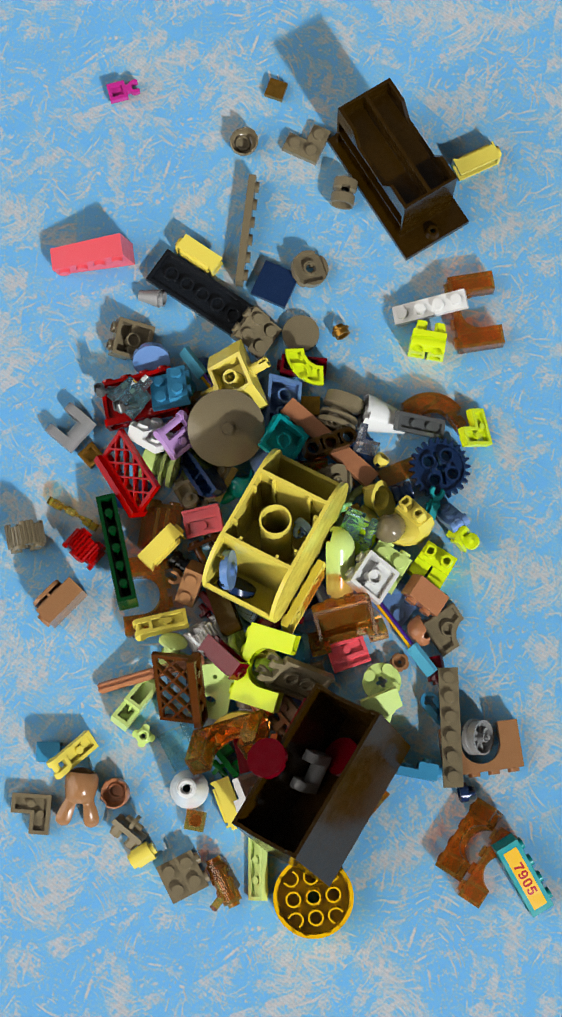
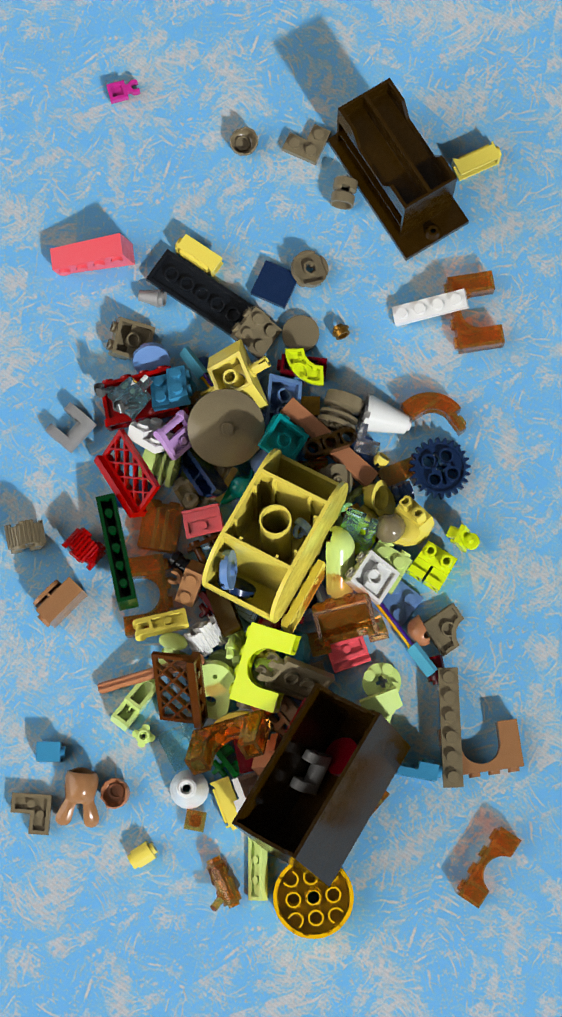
clear yellow piece [46,496,100,532] -> none
light yellow plate [46,730,99,780] -> none
pearl gold tile [78,442,103,469] -> none
dark tan hips [110,814,148,850] -> none
light yellow window [137,523,185,572] -> none
dark tan plate [156,850,211,904] -> none
dark red window [197,634,250,681] -> none
dark tan plate [235,174,260,287] -> none
dark red tile [247,738,288,779] -> none
pearl gold tile [264,78,288,102] -> none
medium nougat plate [390,653,409,672] -> none
dark grey plate [393,411,446,439] -> none
nougat brick [401,574,450,617] -> none
neon yellow hips [407,320,447,362] -> none
dark azure beam [420,692,440,725] -> none
teal plate [424,485,445,520] -> none
clear orange arch [435,798,503,882] -> none
medium blue plate [436,503,470,533] -> none
dark blue tile [457,782,477,803] -> none
neon yellow plate [458,408,493,447] -> none
light grey wheel [461,719,494,755] -> none
brick [491,833,554,918] -> none

